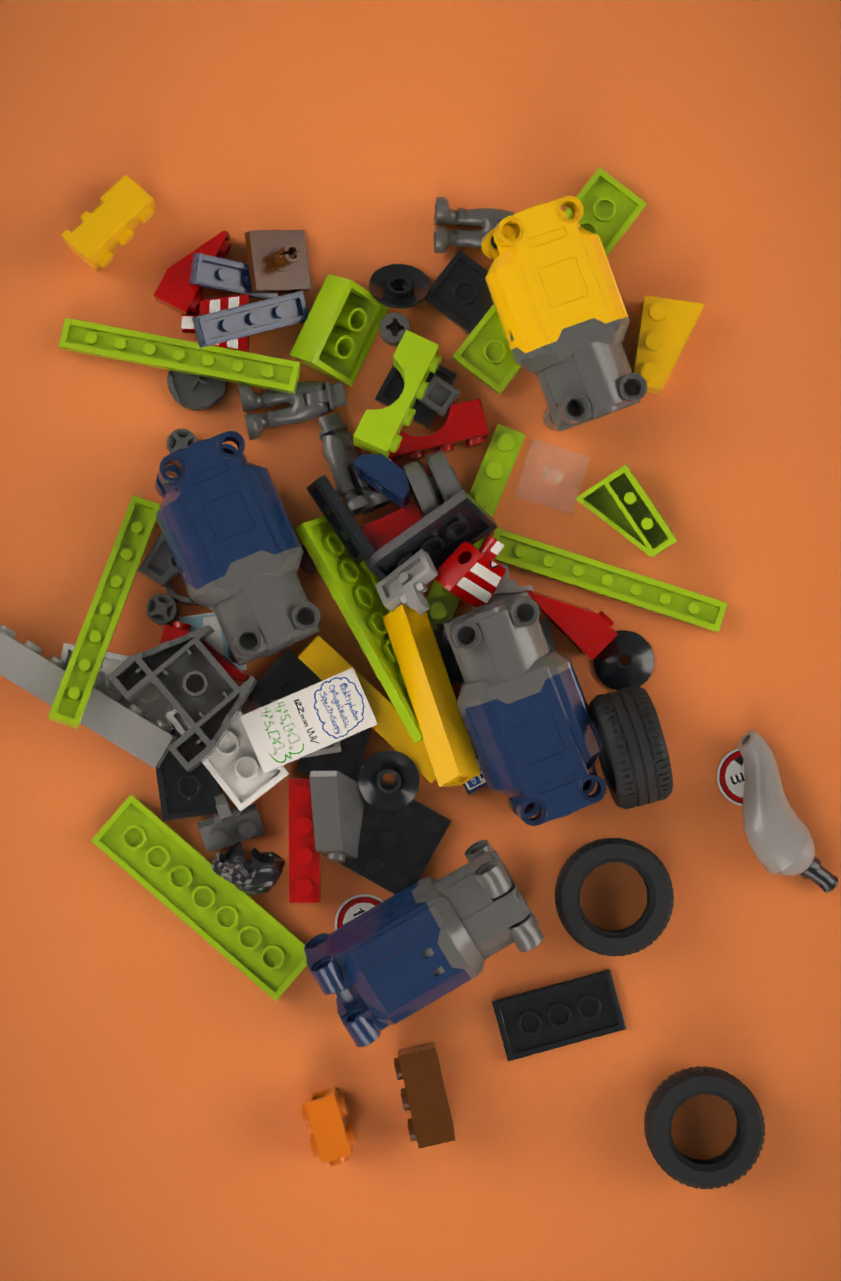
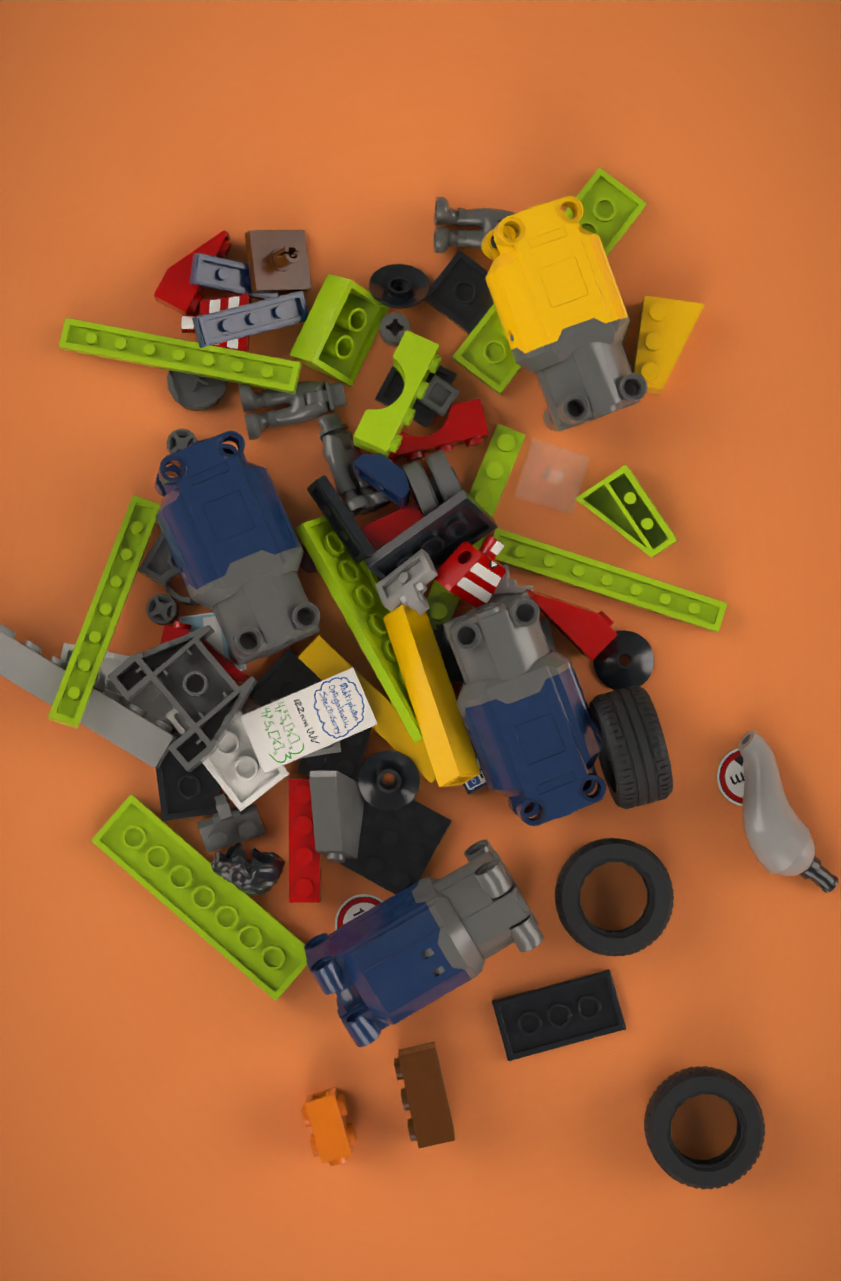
yellow wedge [61,175,156,271] -> none

